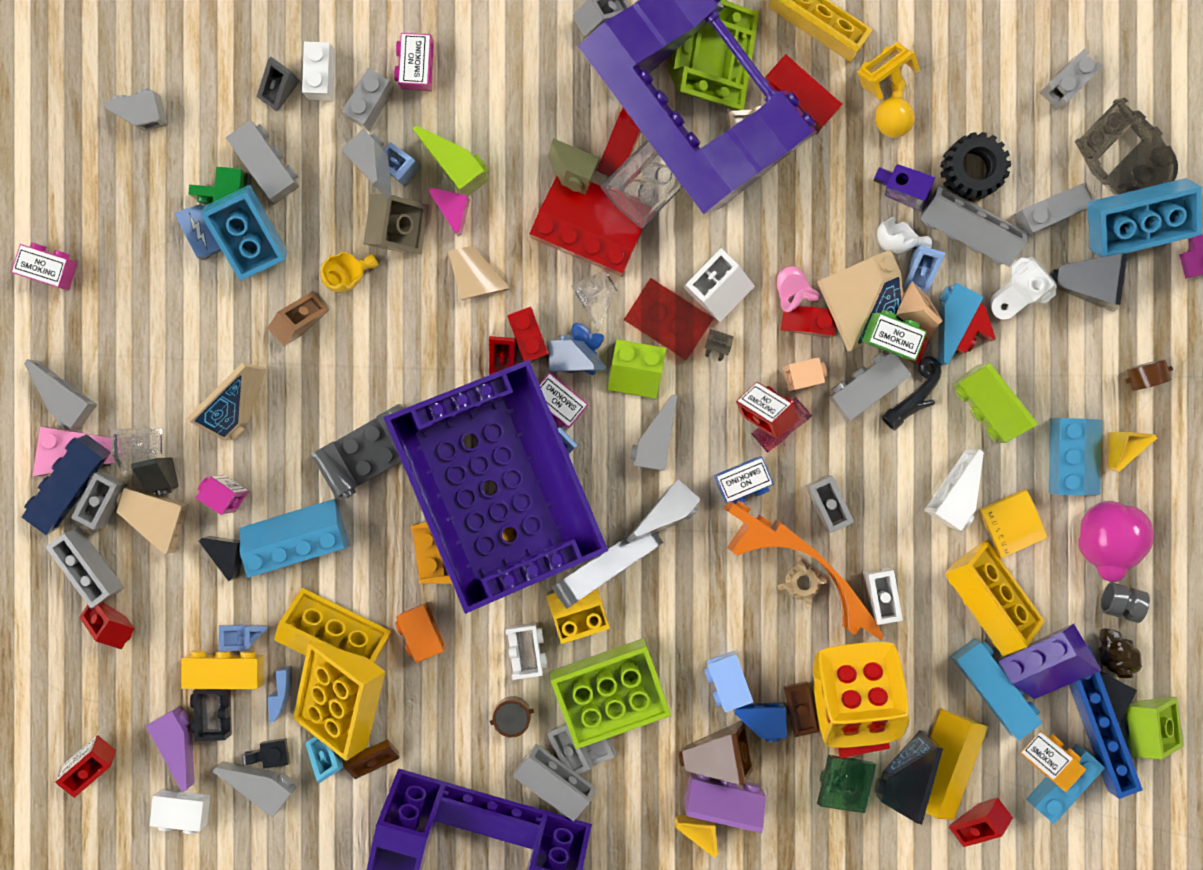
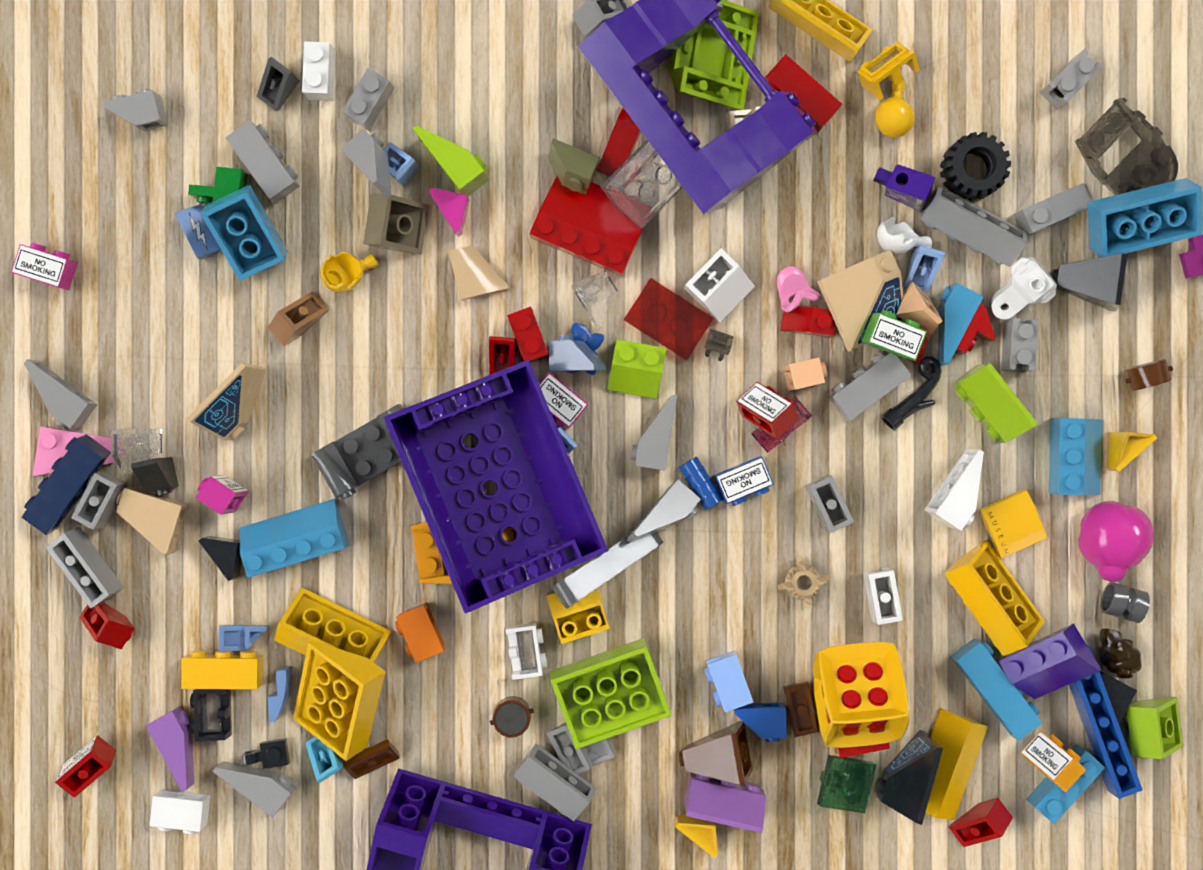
brick [394,33,434,91] -> none
orange slope [723,500,884,640] -> none
none -> blue axle [678,456,723,510]
none -> light grey brick [1001,318,1038,372]

